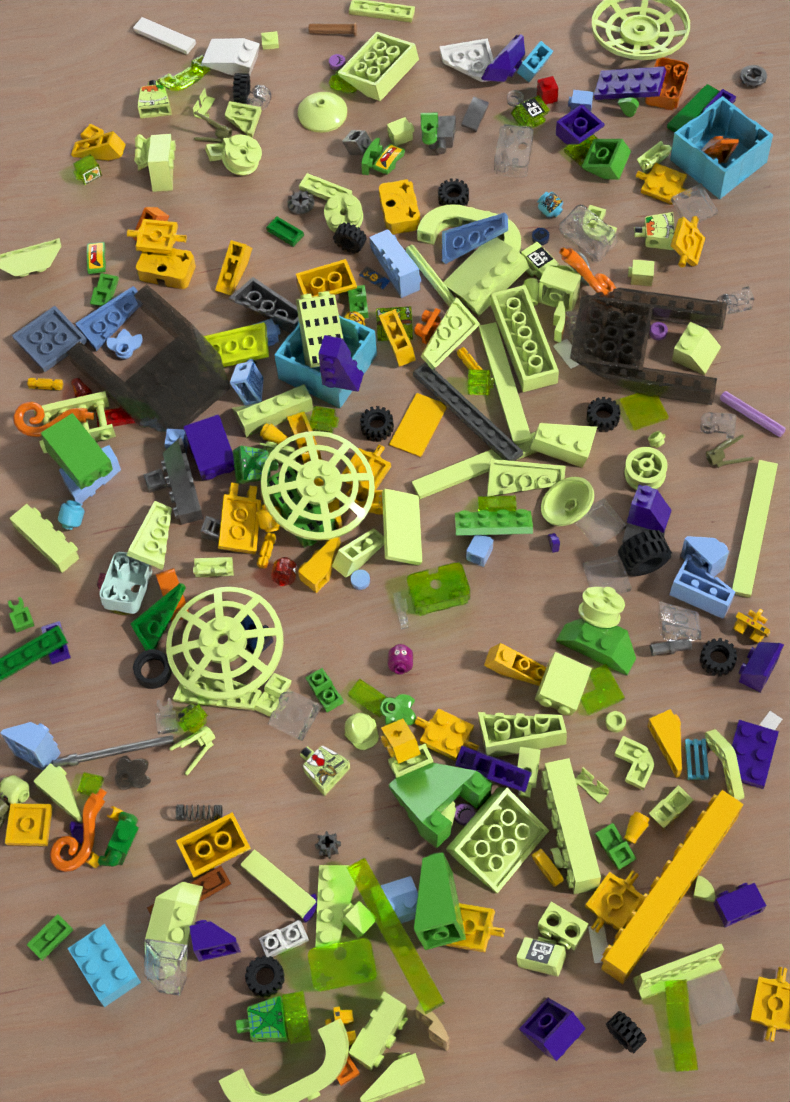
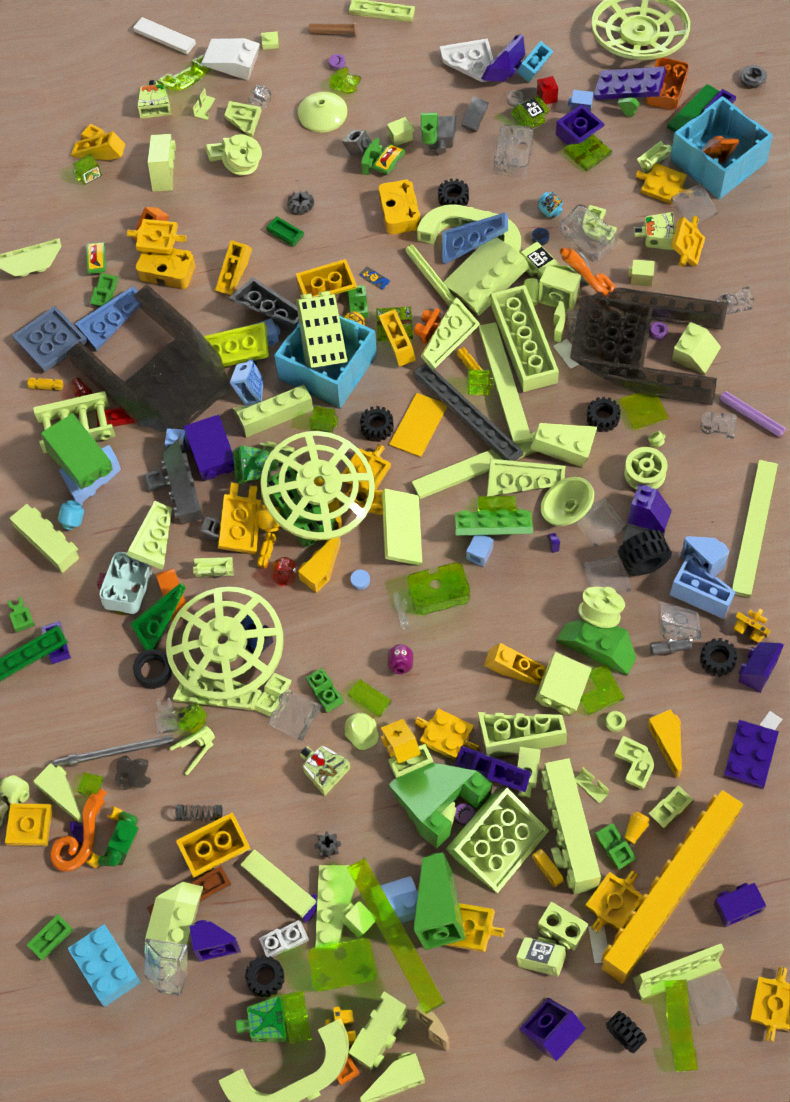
light blue slope [0,722,61,770] -> none
orange plant [13,402,94,437] -> none
light blue plate [107,329,143,359] -> none
yellowish green hinge [134,134,151,171] -> none
olive plant [194,111,232,143] -> none
black tyre [233,73,251,104] -> none
yellow cone [260,423,288,444] -> none
yellow slope [287,412,322,464] -> none
yellowish green plate [299,173,352,201] -> none
dark purple wedge [318,335,364,392] -> none
yellowish green wheel [324,193,363,232] -> none
yellowish green slope [332,528,384,578] -> none
black tyre [333,222,367,254] -> none
yellowish green slope [338,32,419,101] -> none
light blue wedge [369,229,421,298] -> none
bright green plate [380,694,416,725] -> none
bright green slope [582,139,631,180] -> none
medium azure tile [685,739,709,780] -> none
yellowish green tile [693,875,715,902] -> none
yellowish green beam [705,729,744,800] -> none
olive plant [706,434,754,468] -> none

